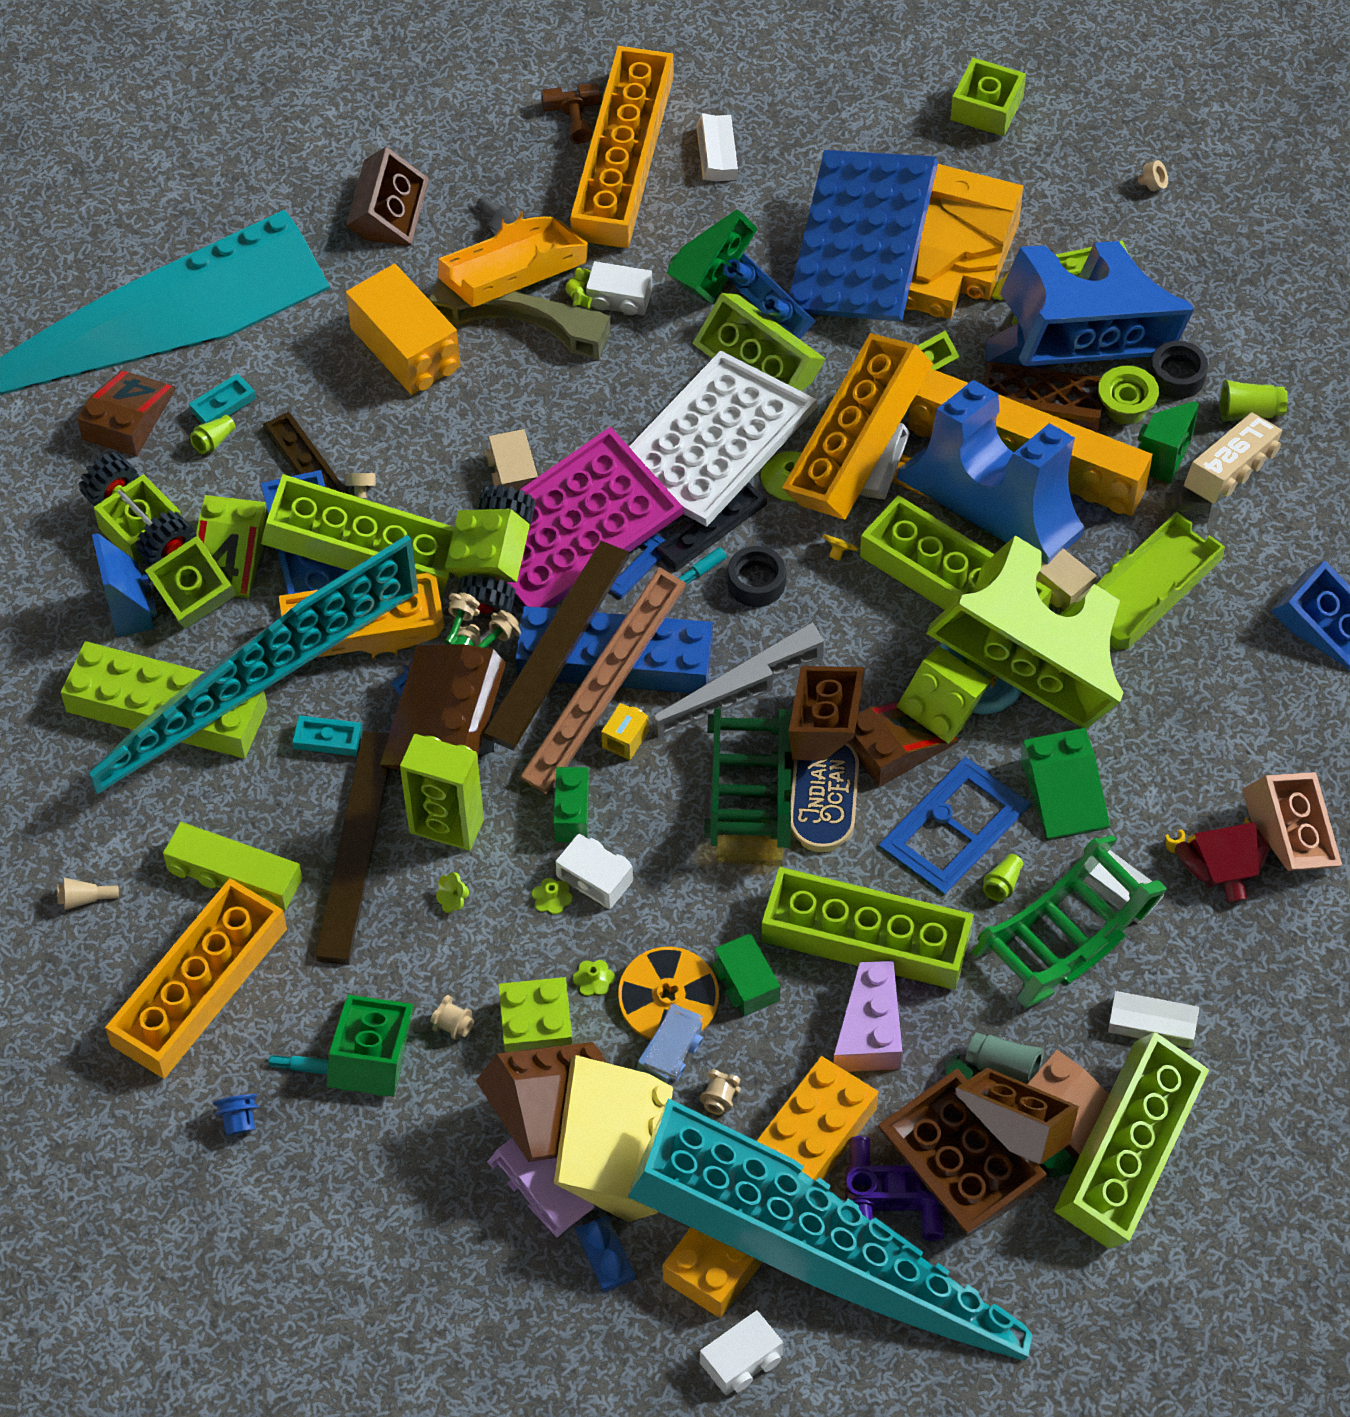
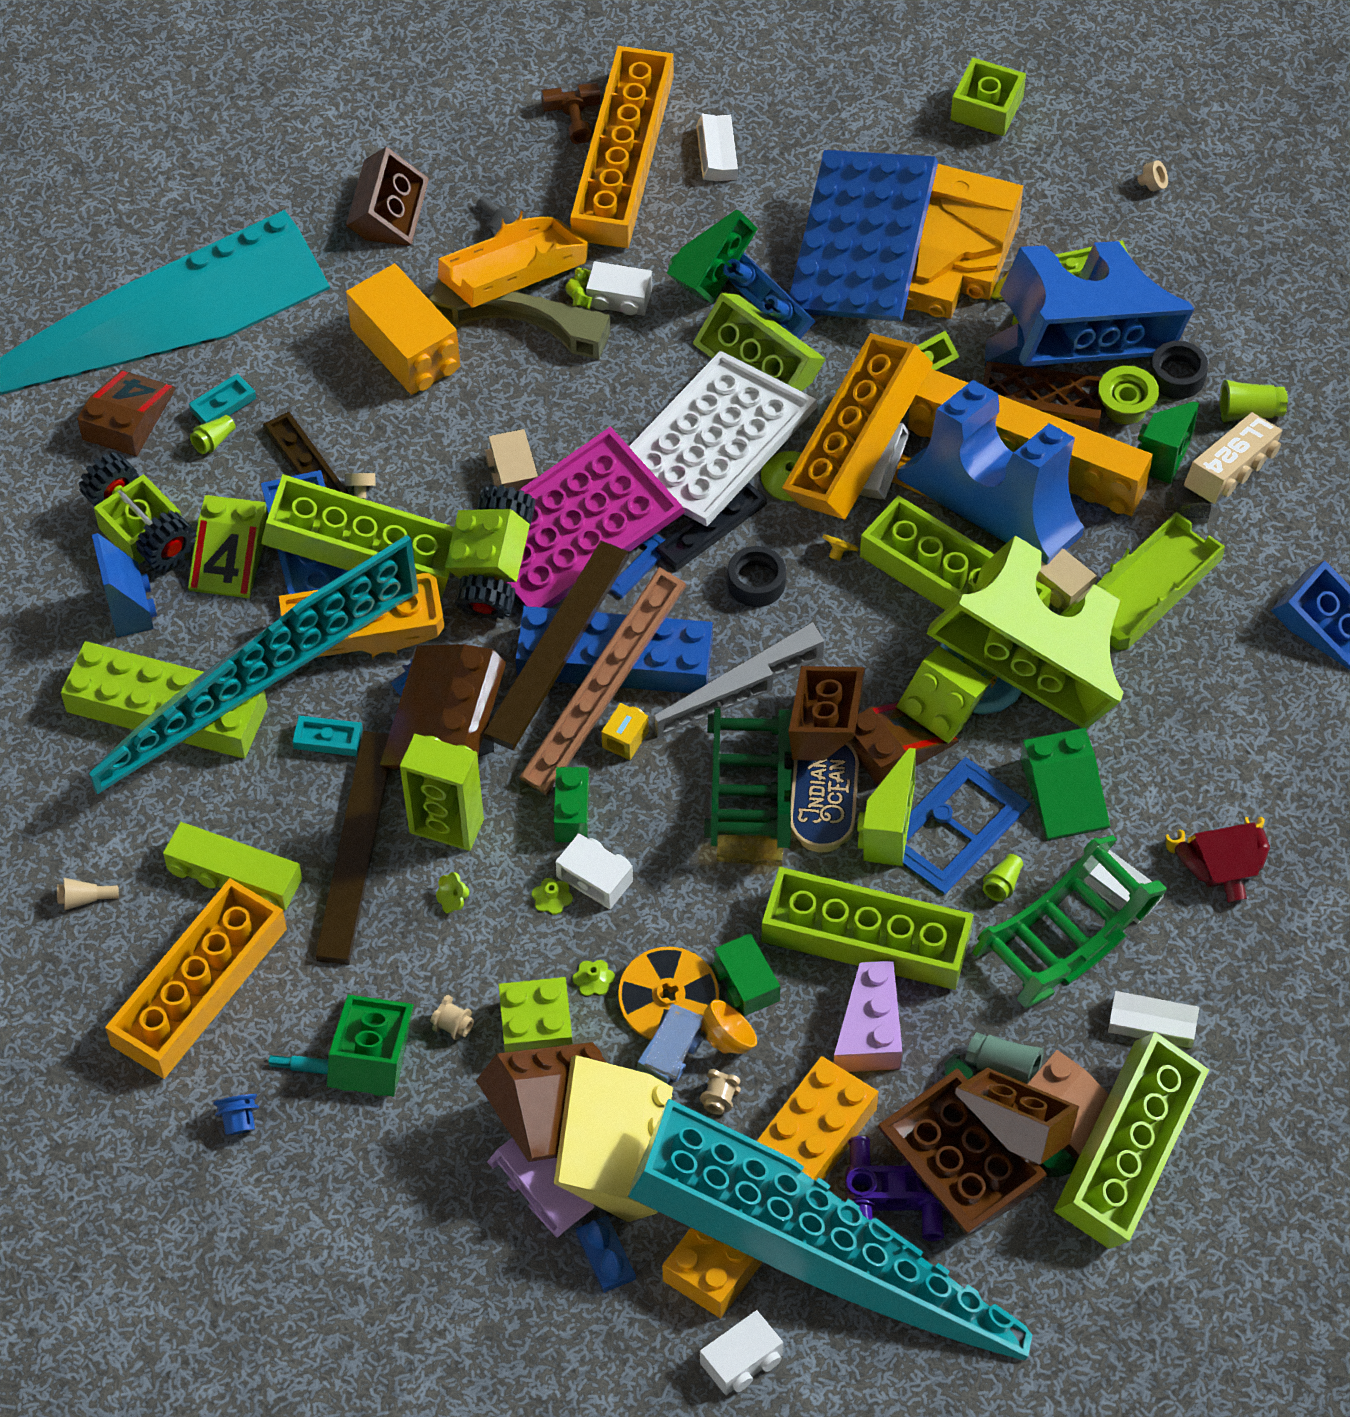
lime brick [145,535,238,629] -> none
tan plant [444,593,521,648] -> none
teal pin [678,547,727,585] -> none
nougat slope [1242,772,1342,871] -> none
none -> light orange piece [704,1000,757,1054]
none -> lime slope [857,748,916,866]

